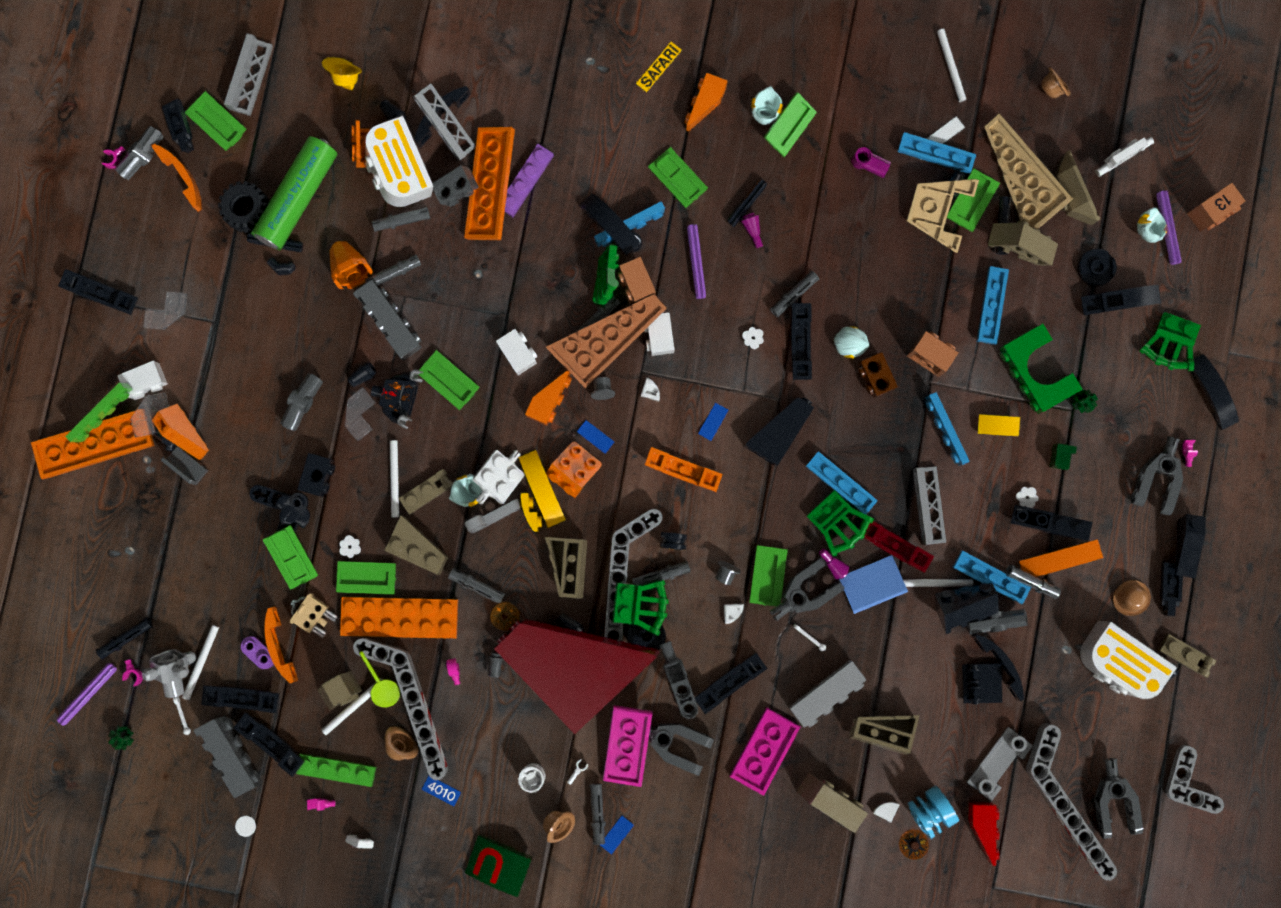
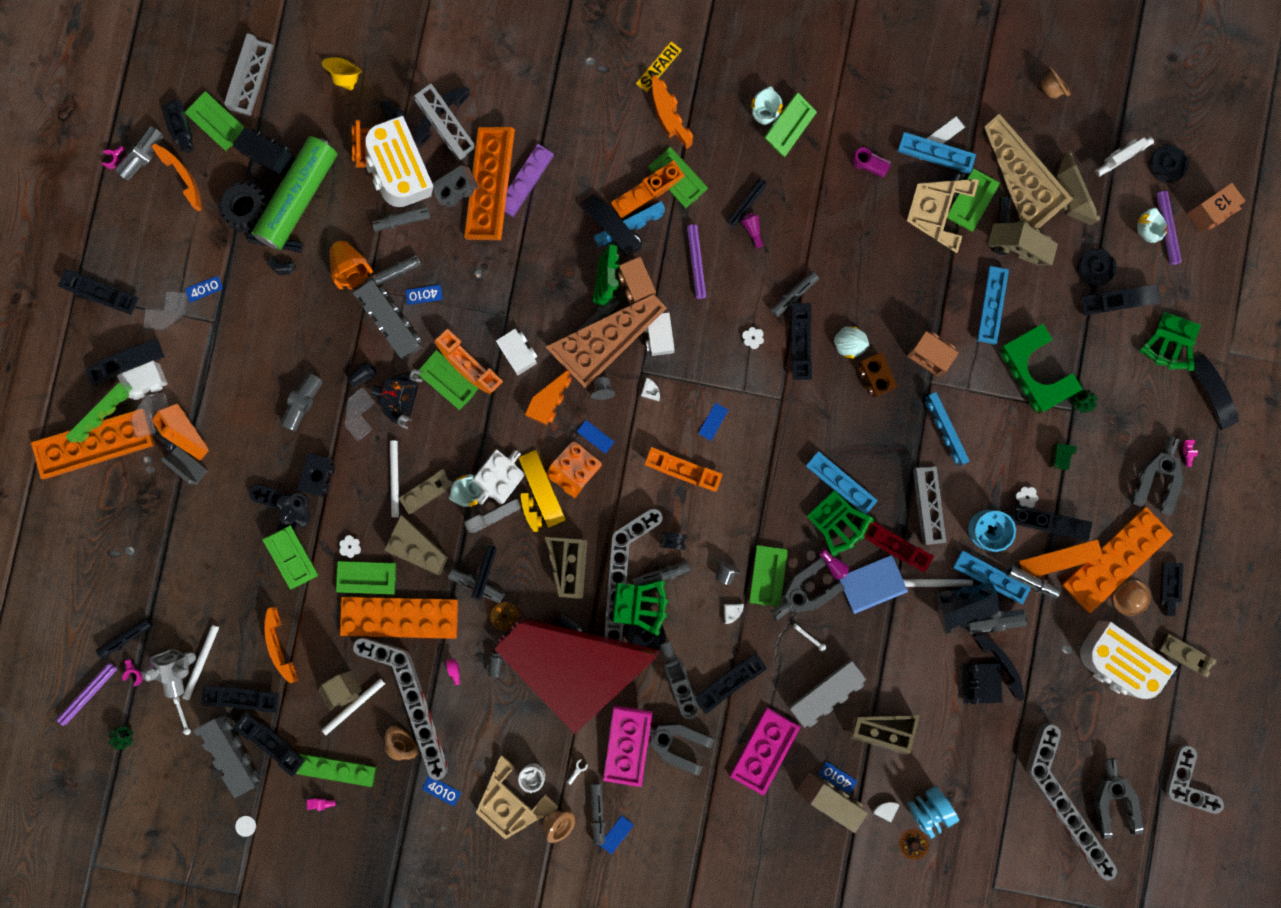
medium lavender plate [241,636,274,669] -> none
tan piece [290,593,338,638] -> none
white tile [345,835,374,848] -> none
lime piece [359,651,400,707] -> none
dark green slope [465,835,532,898] -> none
orange slope [684,73,728,131] -> none
black slope [744,397,814,467] -> none
white bar [937,29,966,102] -> none
light grey brick [966,727,1033,801] -> none
red slope [968,802,1000,866] -> none
yellow slope [978,414,1020,436] -> none
black slope [1175,514,1206,578] -> none
none -> black slope [86,339,165,386]
none -> blue sticker [185,276,223,303]
none -> black wedge [232,127,295,178]
none -> blue sticker [405,285,443,305]
none -> orange slope [434,329,503,394]
none -> black axle [471,545,497,600]
none -> tan wing [476,755,558,839]
none -> orange slope [611,160,685,220]
none -> orange slope [652,75,693,149]
none -> blue sticker [818,761,857,794]
none -> medium azure wheel [968,509,1016,552]
none -> orange plate [1062,507,1173,613]
none -> black tile [1149,145,1189,183]

